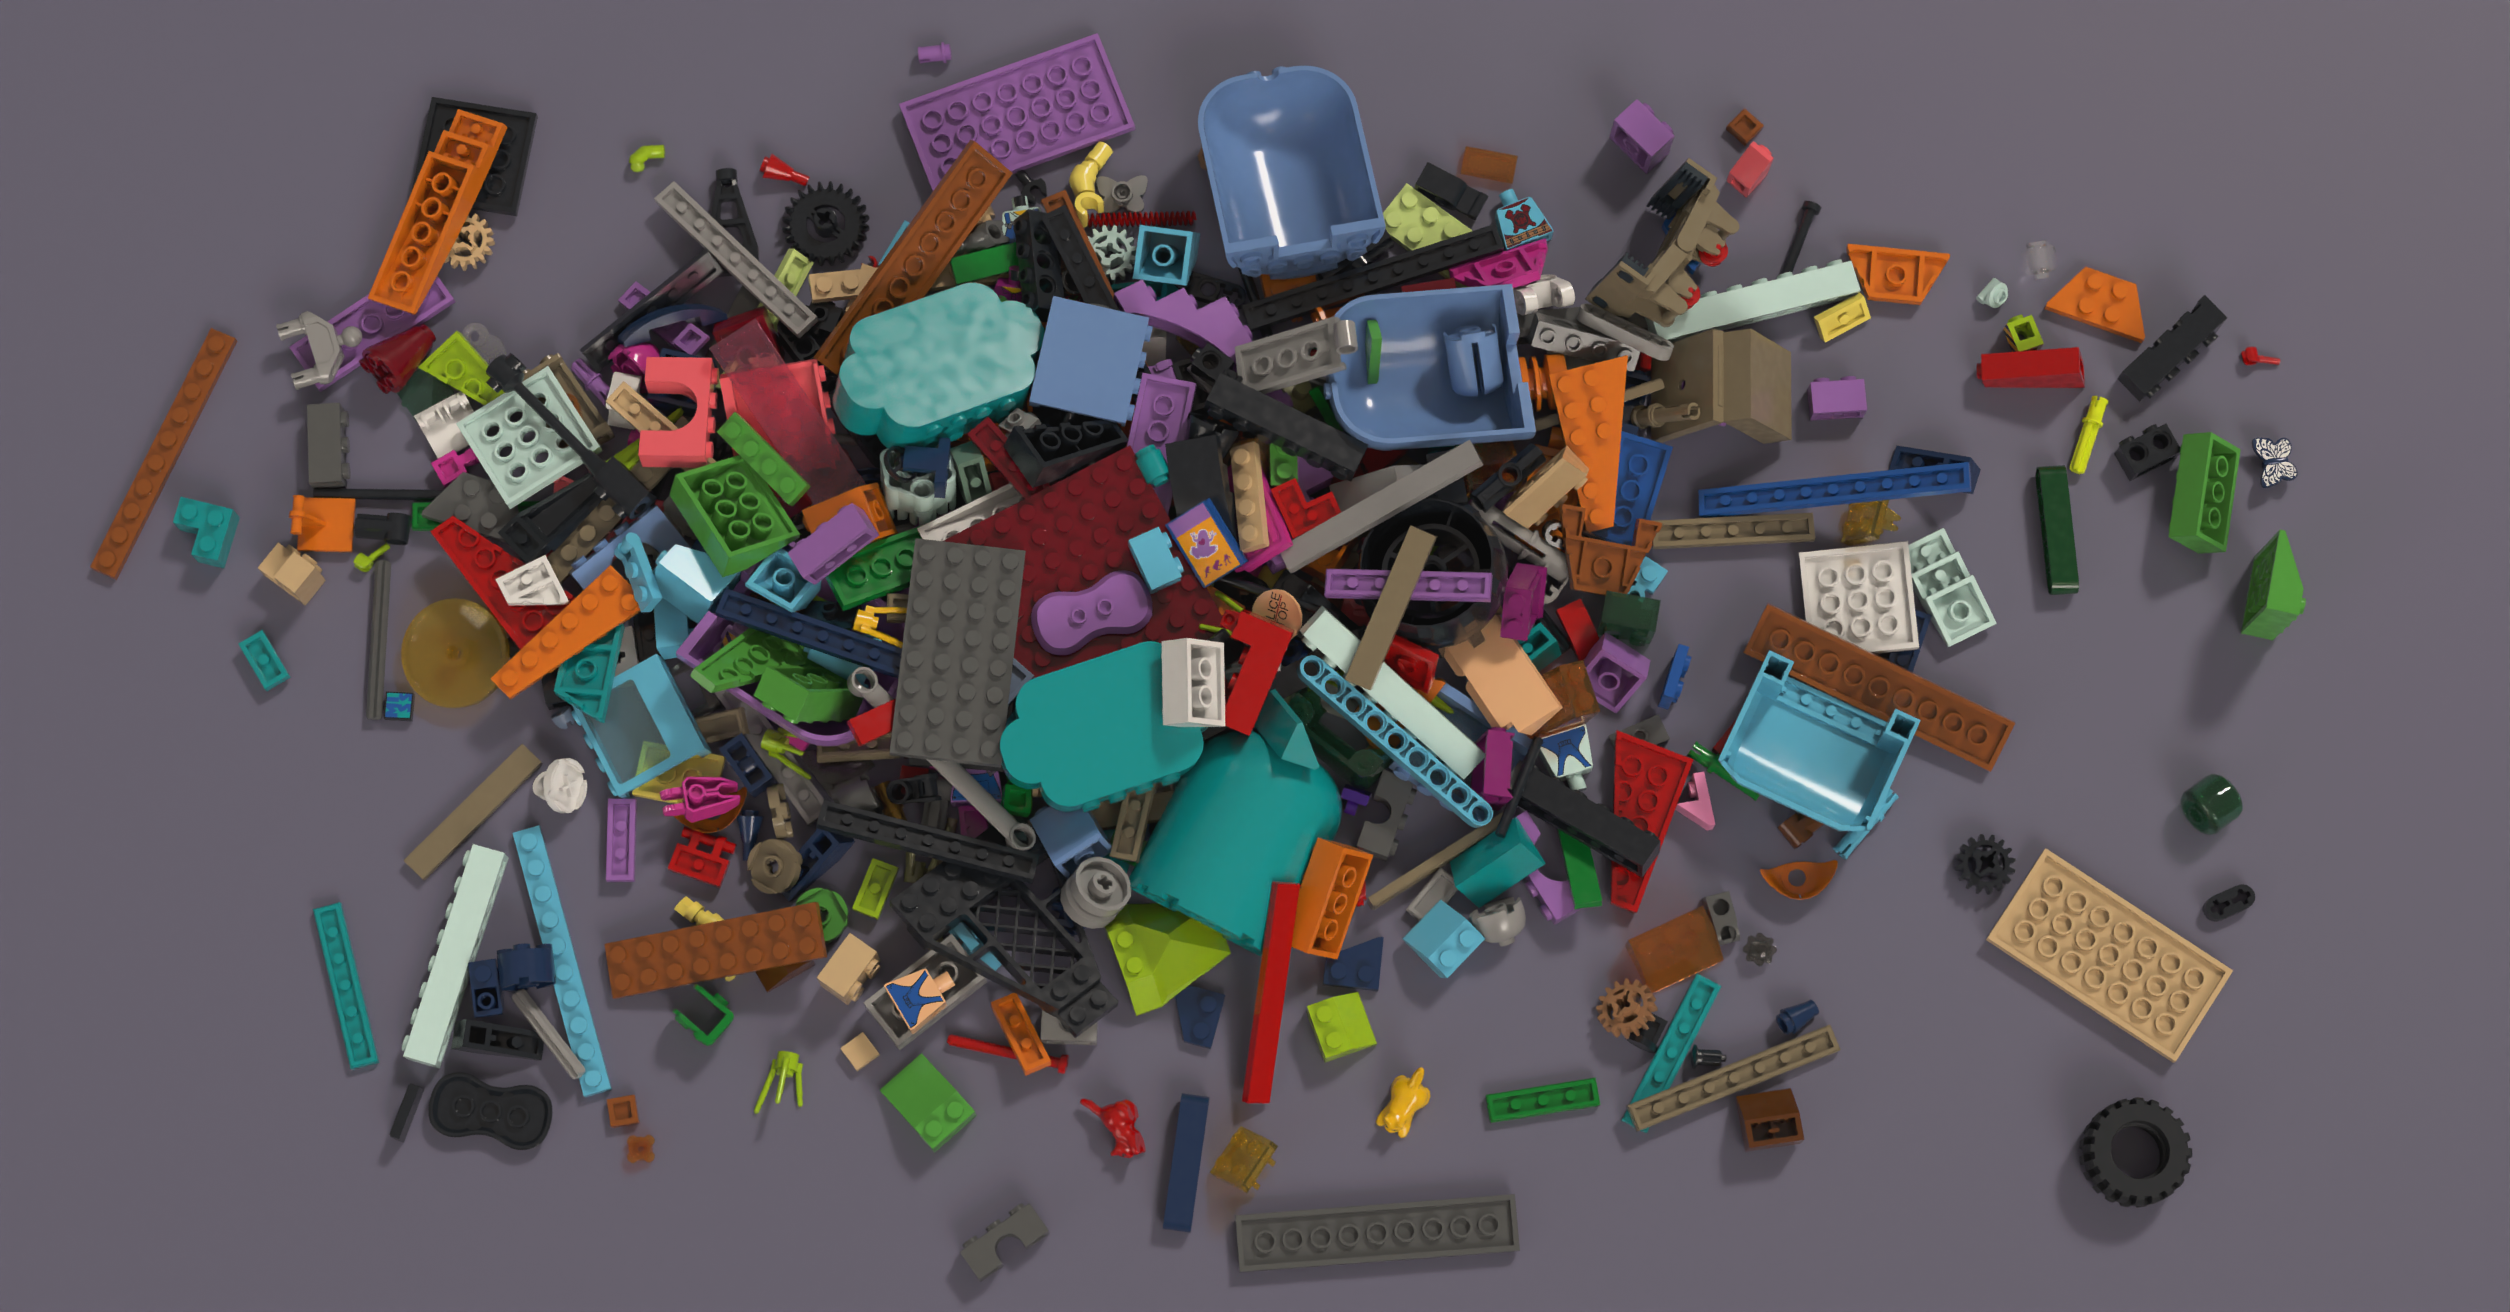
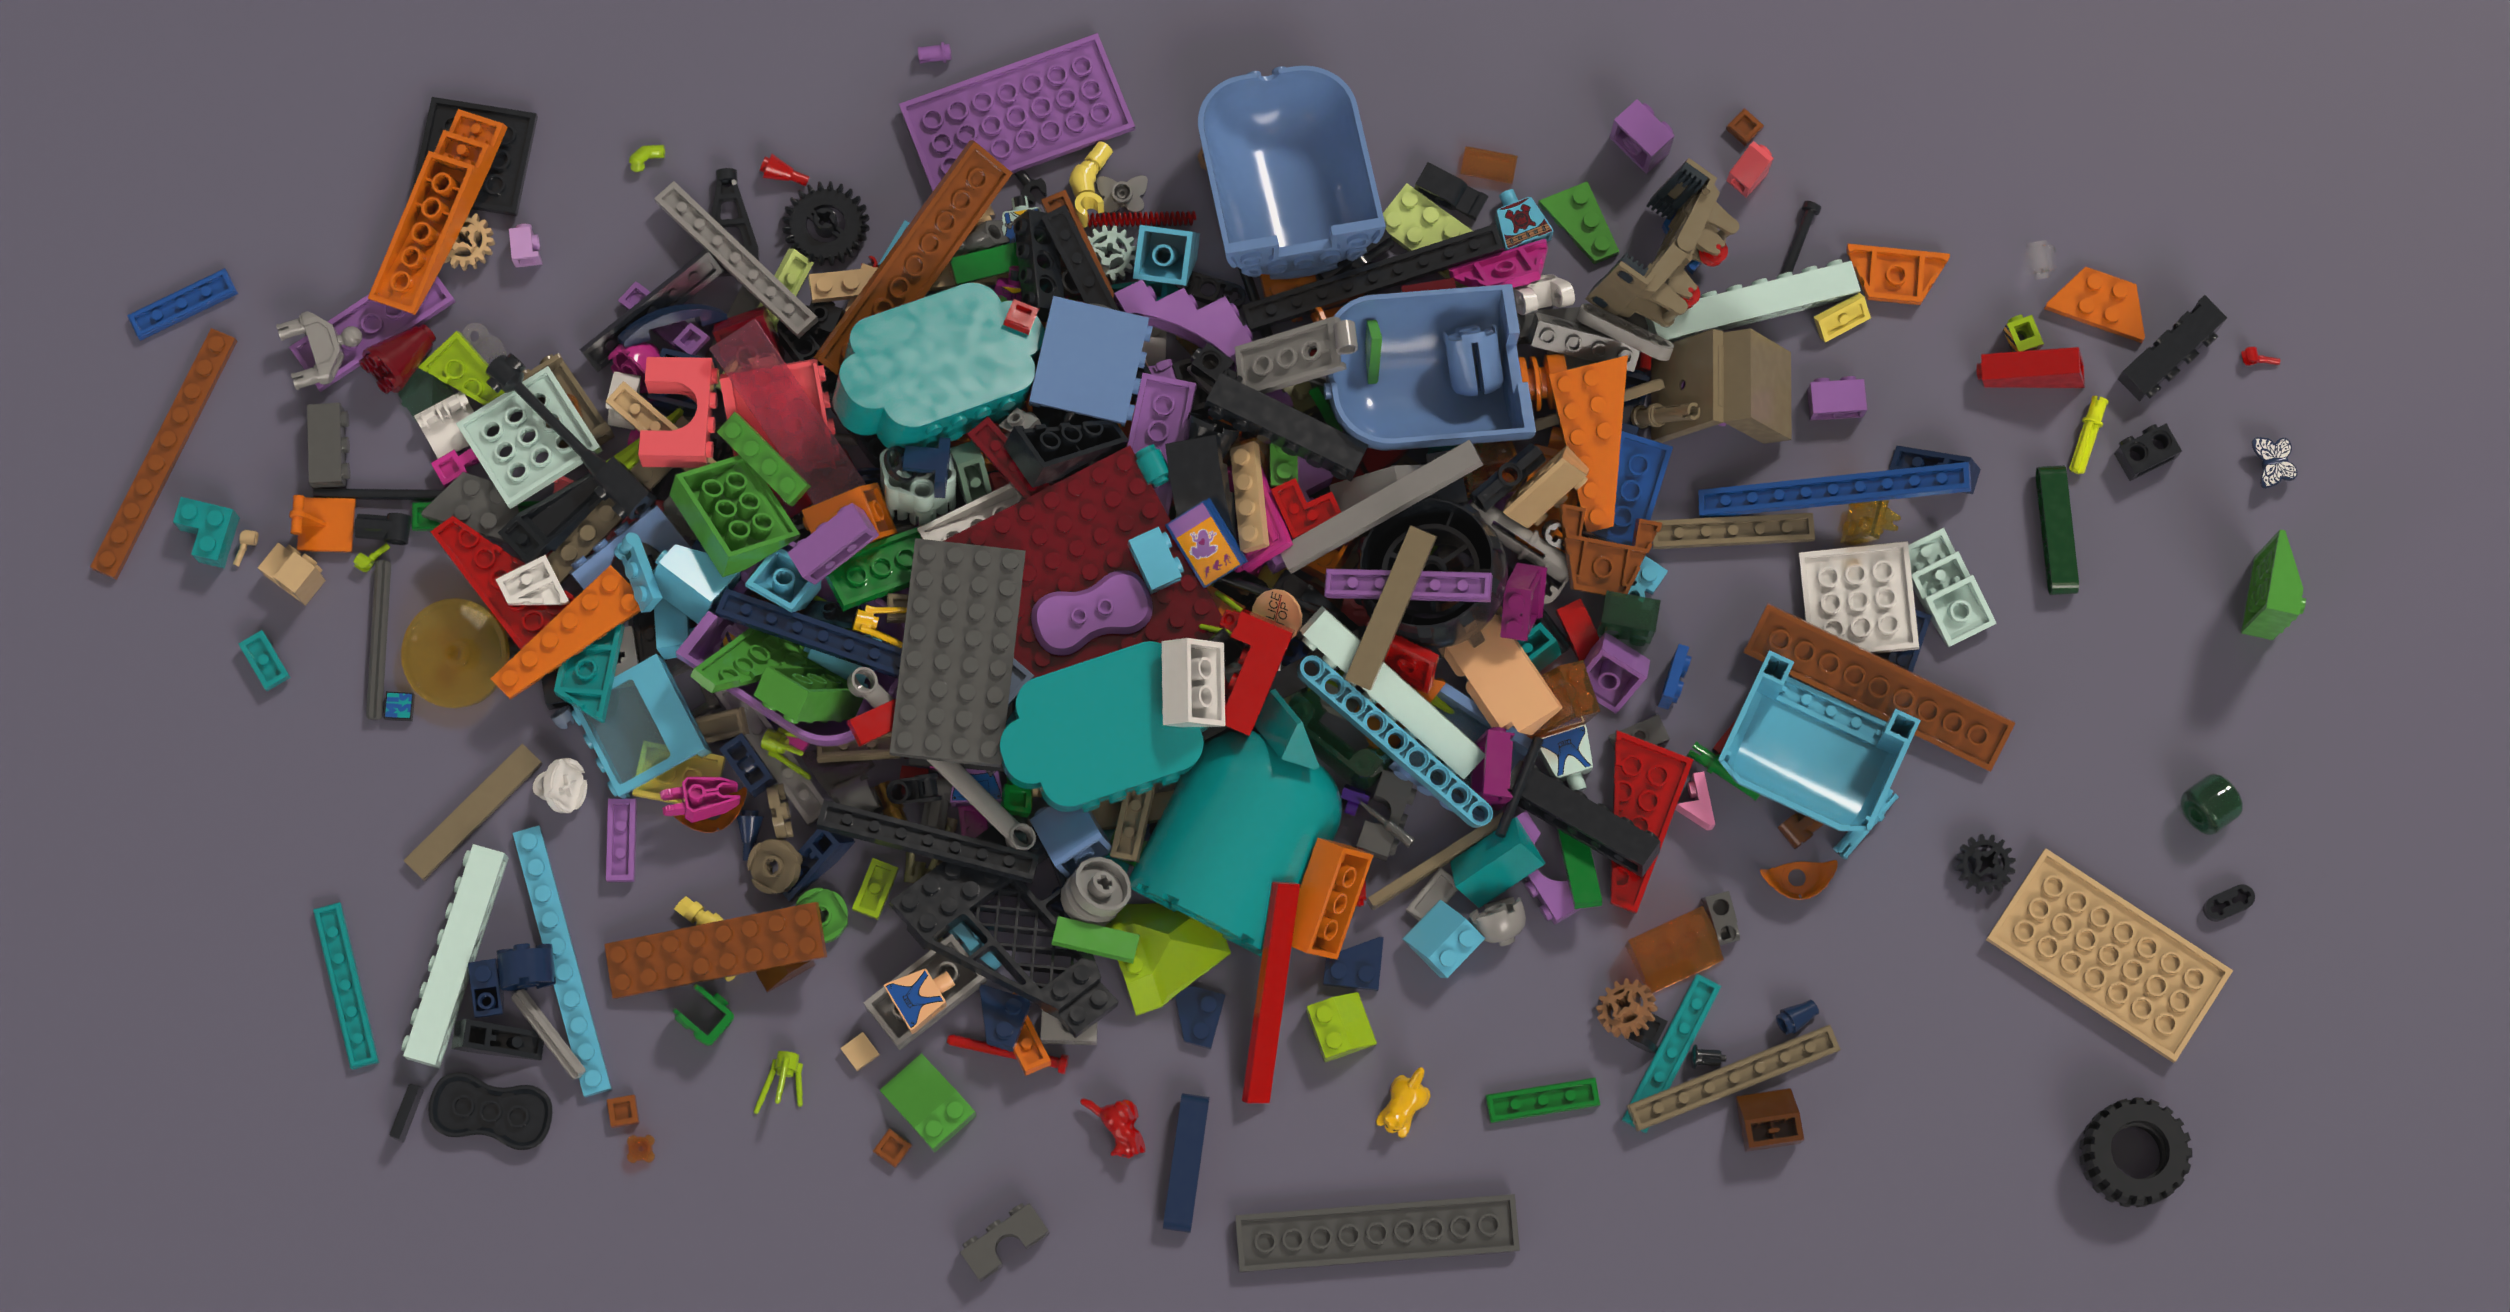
medium lavender axle [571,358,610,406] -> none
red plate [668,826,737,888] -> none
tan brick [817,933,881,1005] -> none
clear yellow plate [1210,1126,1278,1193] -> none
clear smoke plant [1743,933,1777,967] -> none
light aqua plate [1976,278,2008,308] -> none
bright green brick [2168,432,2241,554] -> none
none -> blue tile [127,268,238,341]
none -> tan hand [233,530,259,566]
none -> lavender brick [509,224,542,268]
none -> dark orange tile [873,1128,912,1168]
none -> dark blue wing [979,984,1032,1052]
none -> tile [1003,299,1039,335]
none -> bright green tile [1051,916,1140,964]
none -> dark grey piece [1360,801,1415,848]
none -> bright green wing [1538,181,1619,264]

